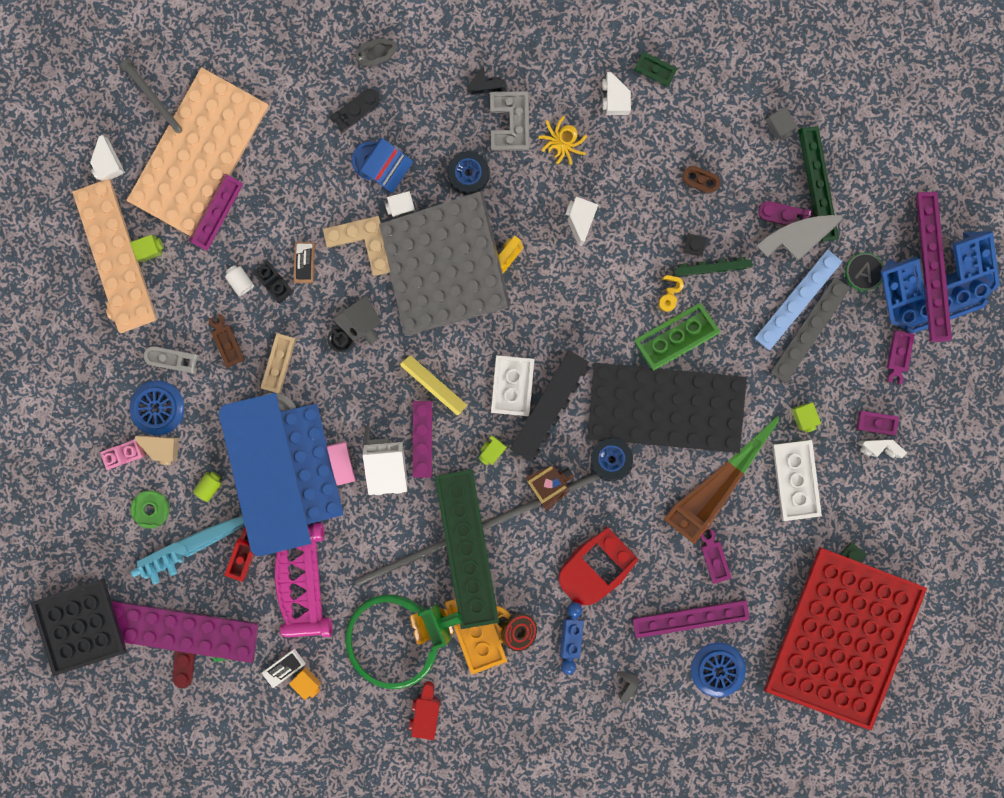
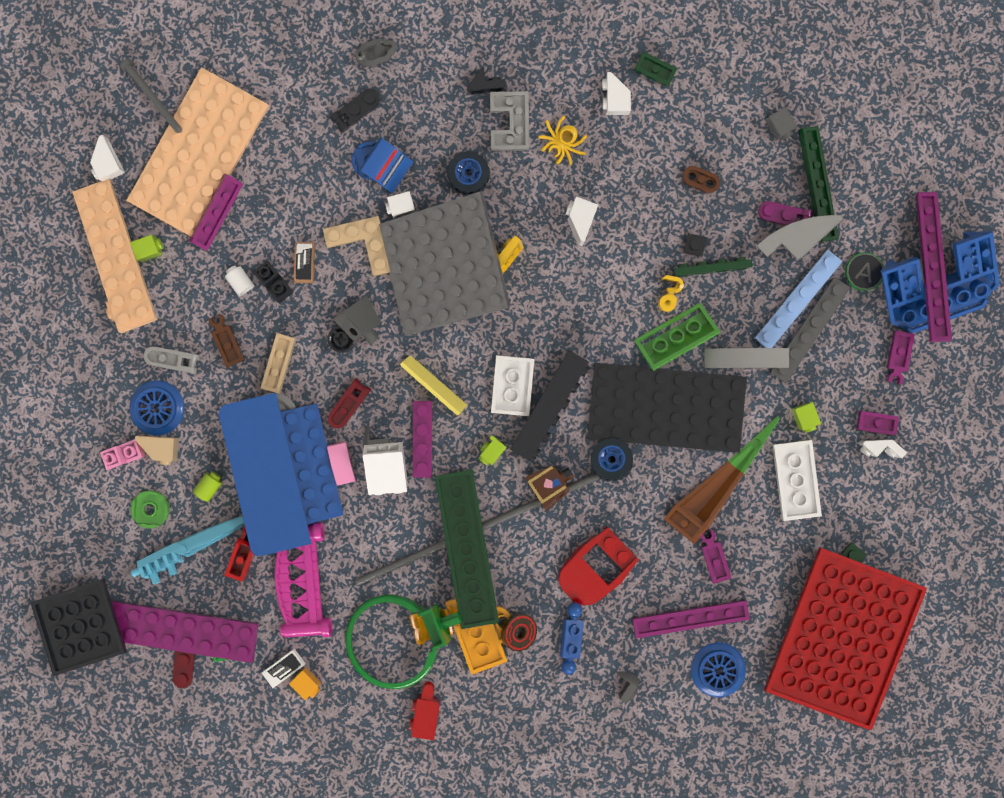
none -> dark red plate [328,378,372,429]
none -> light grey slope [704,348,789,369]

